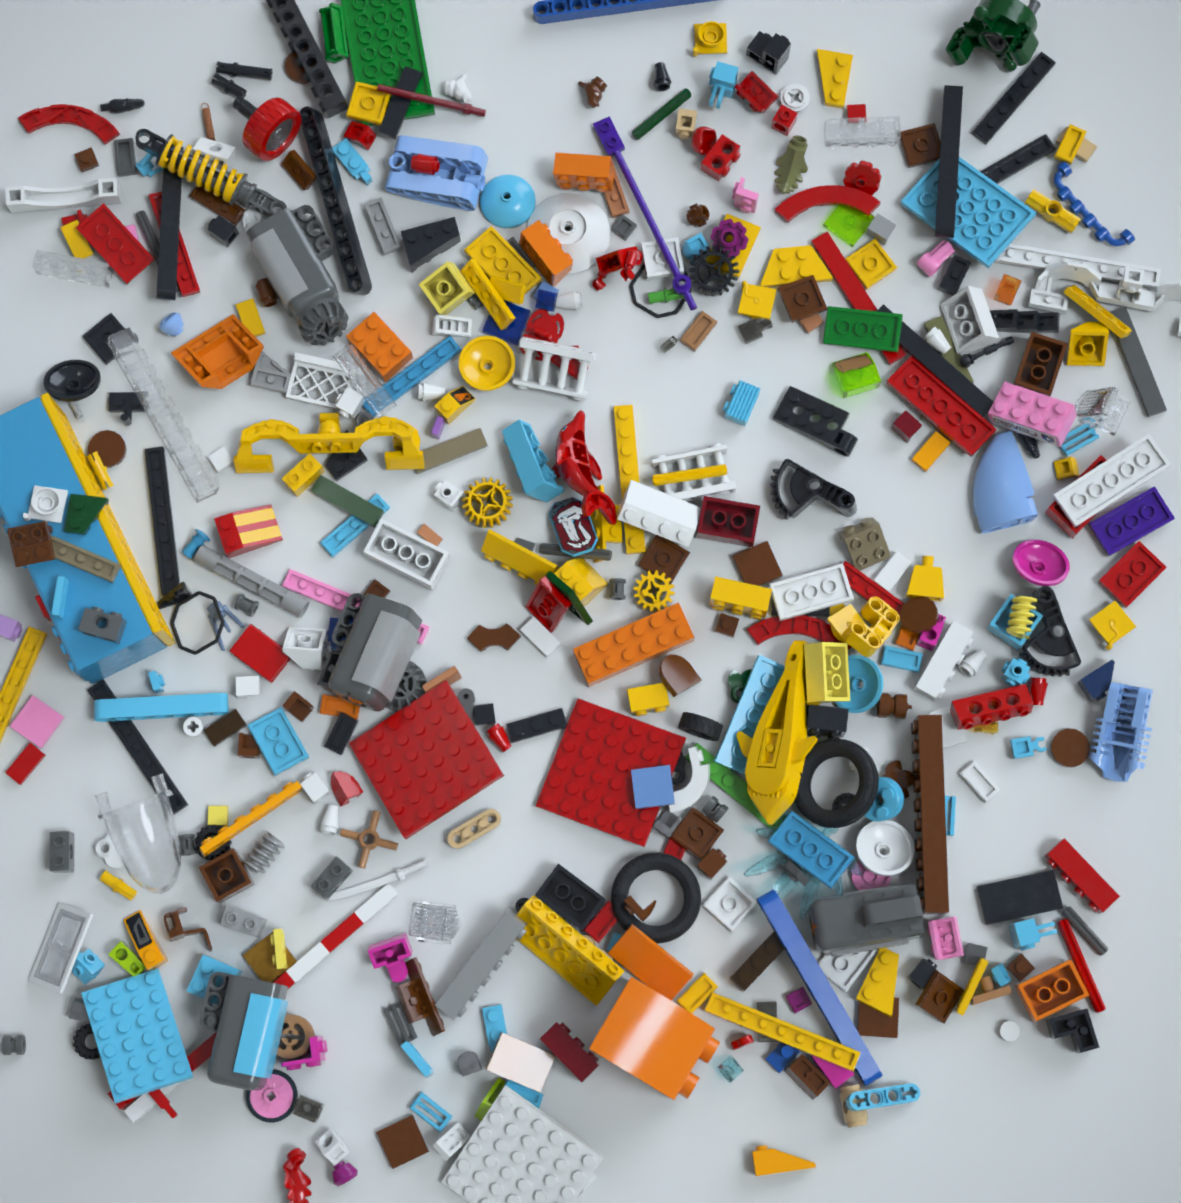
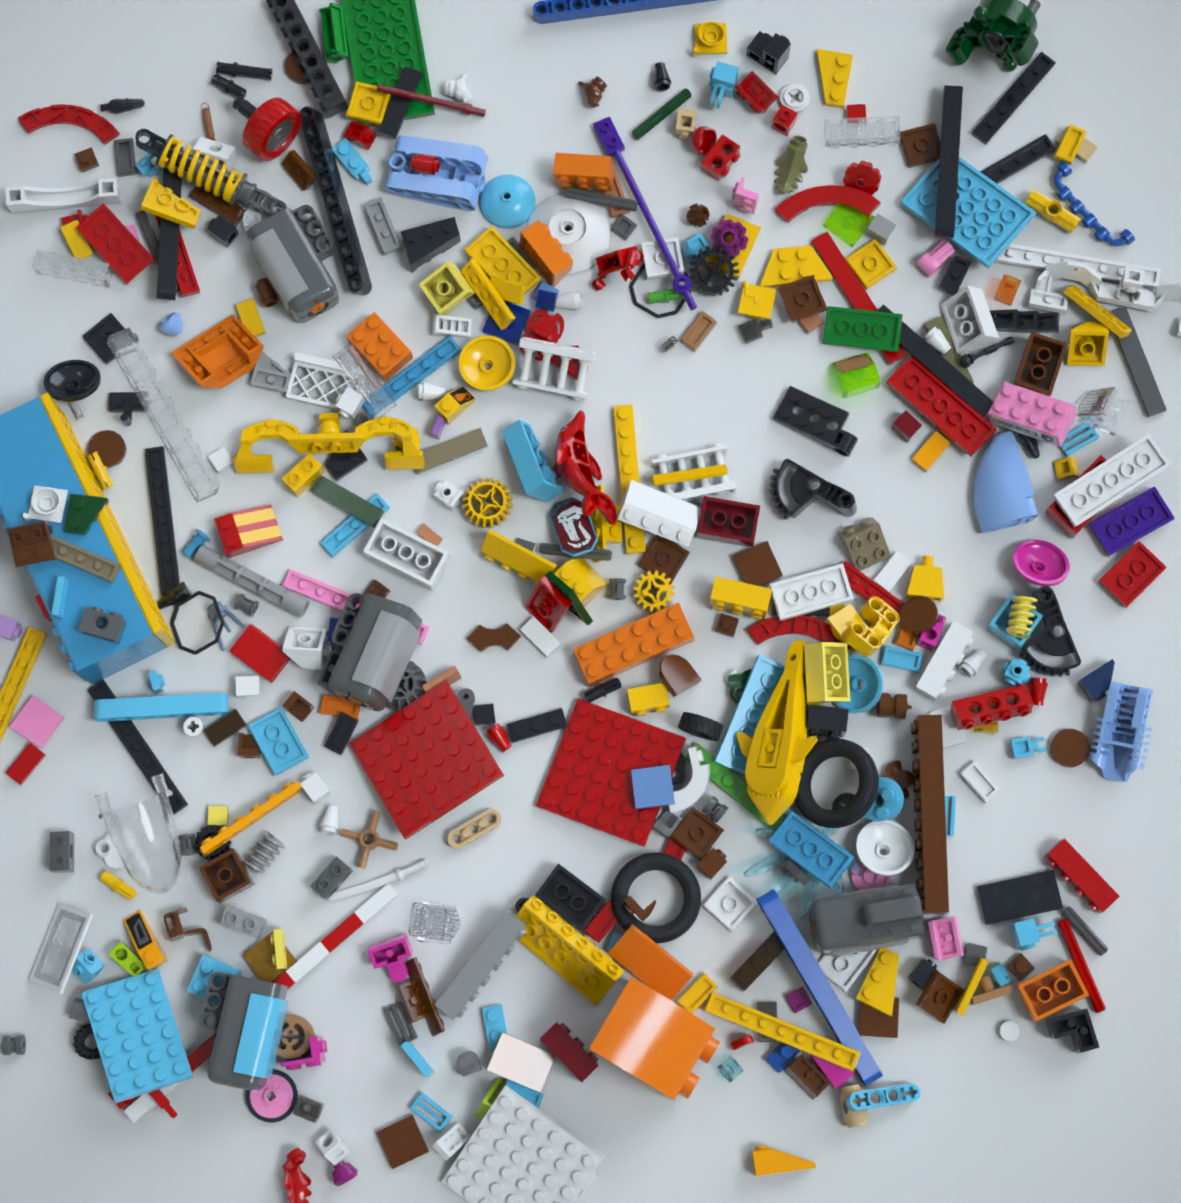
dark grey gear [296,298,349,346] -> none
brick [331,771,363,807] -> none
medium azure brick [723,380,760,426] -> none
yellow hat [1089,601,1137,651] -> none
none -> yellow wing [141,178,201,229]
none -> dark grey axle [565,186,638,211]
none -> black axle [583,678,622,703]

